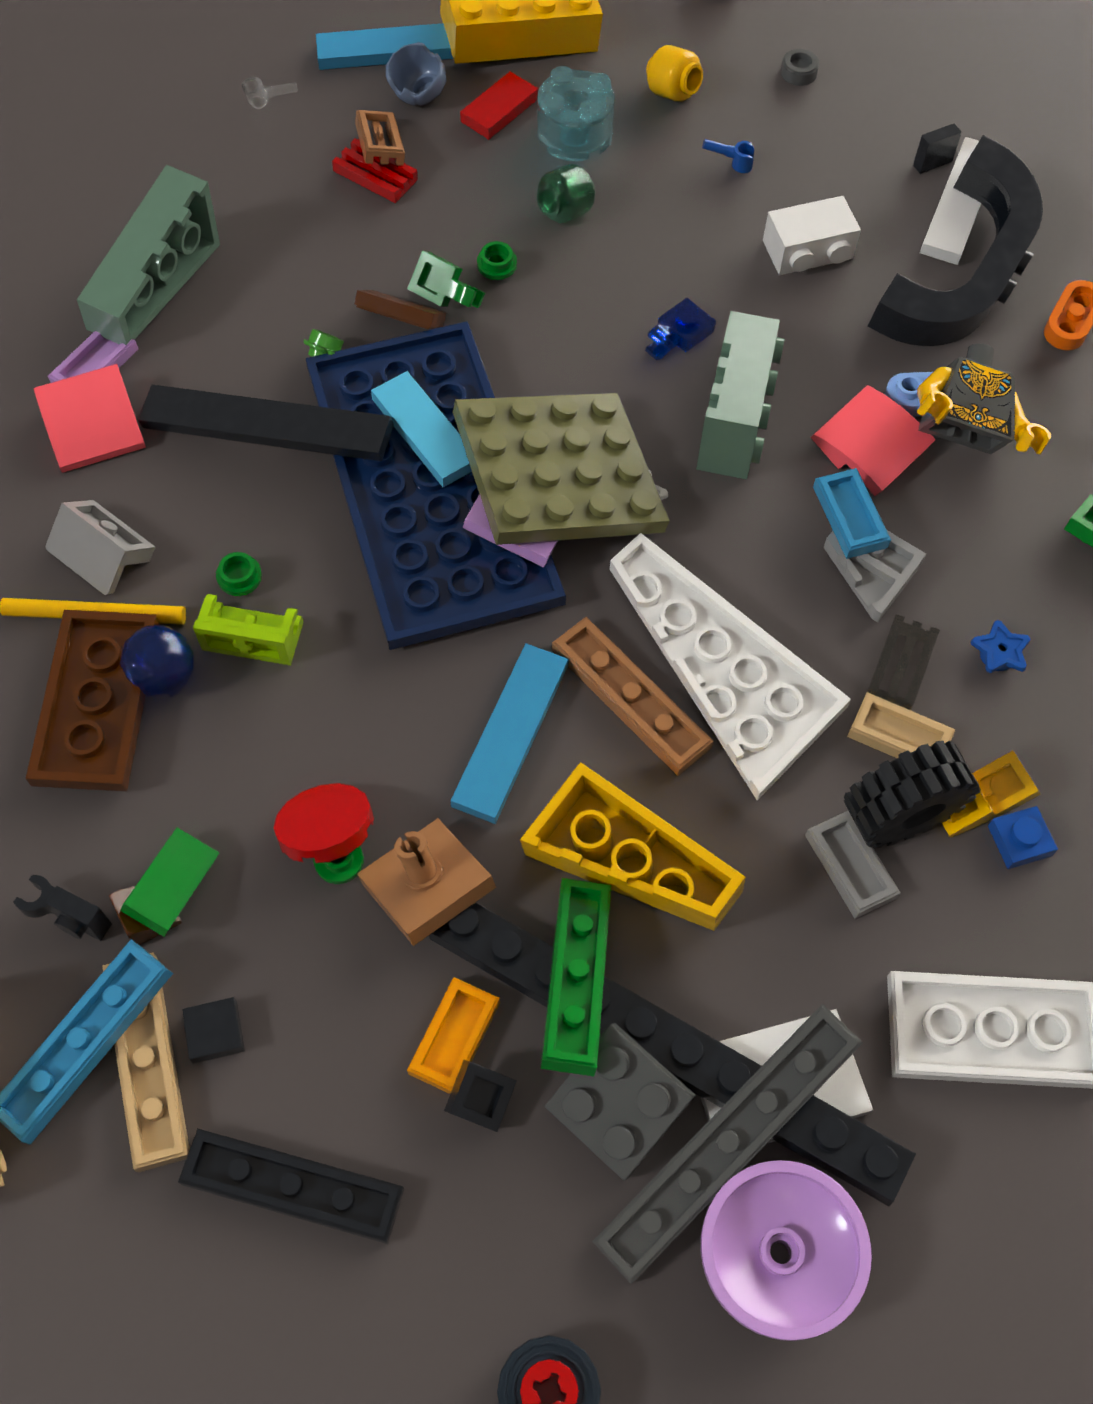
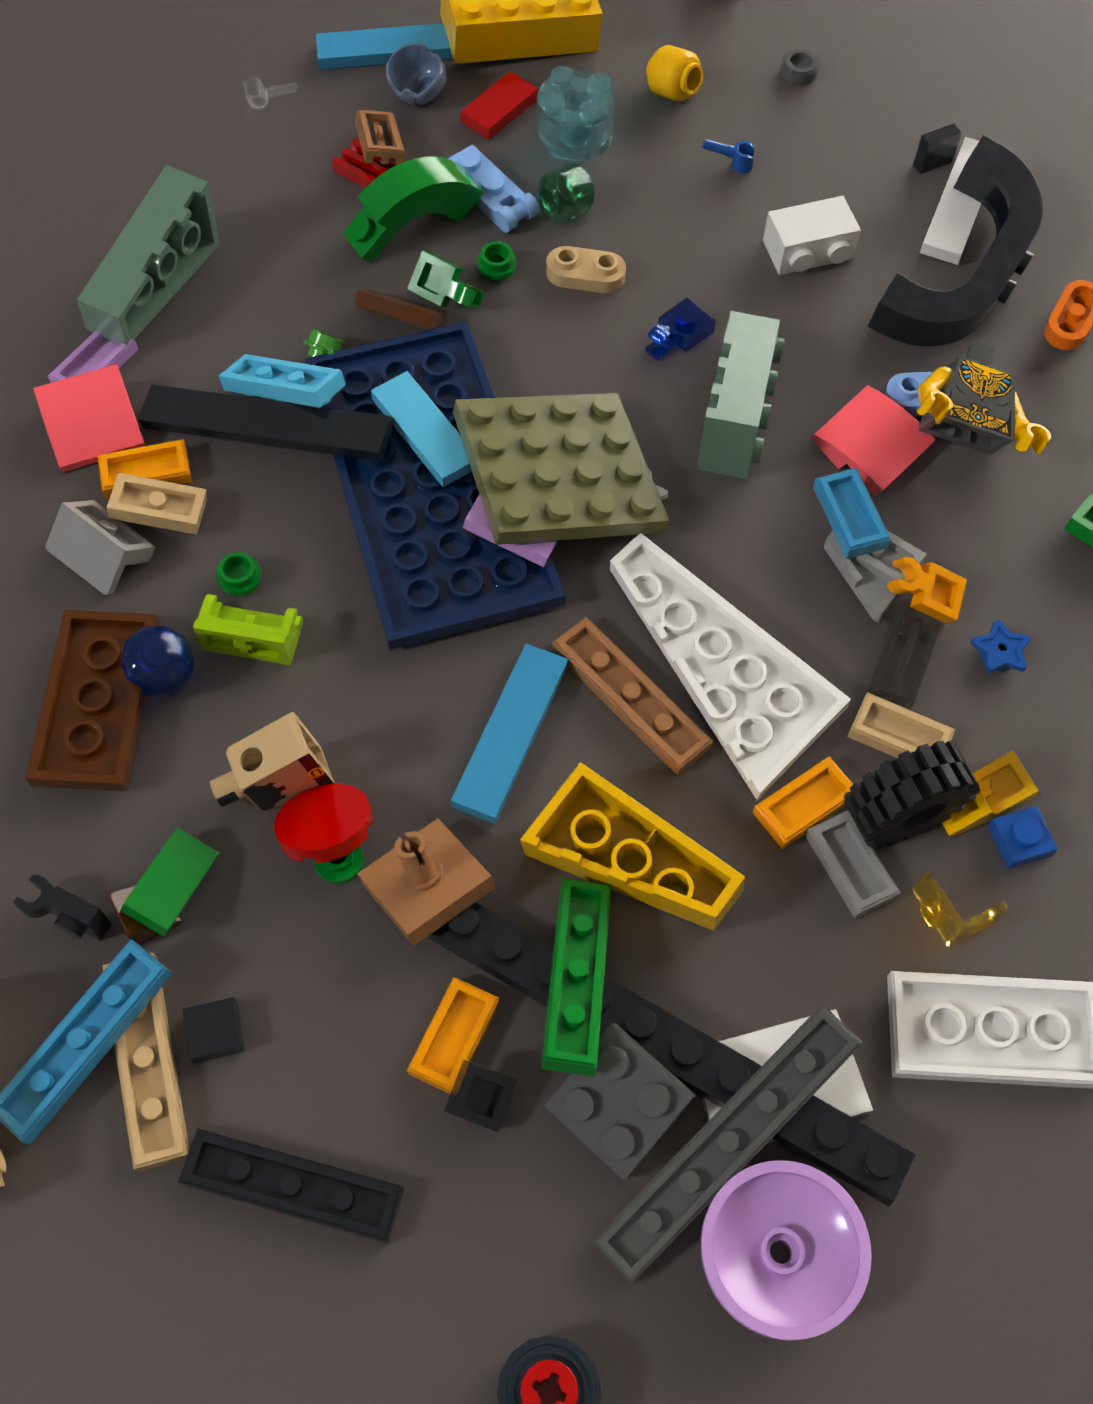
yellow bar [0,598,186,625] -> none
none -> light orange tile [97,439,193,499]
none -> tan plate [107,473,207,535]
none -> tan torso [210,712,335,812]
none -> medium azure plate [219,354,346,408]
none -> green arch [343,156,484,263]
none -> light blue plate [448,144,540,233]
none -> tan plate [546,246,626,293]
none -> light orange tile [752,756,853,850]
none -> light orange plate [887,557,967,624]
none -> clear yellow bracket [913,871,1009,947]

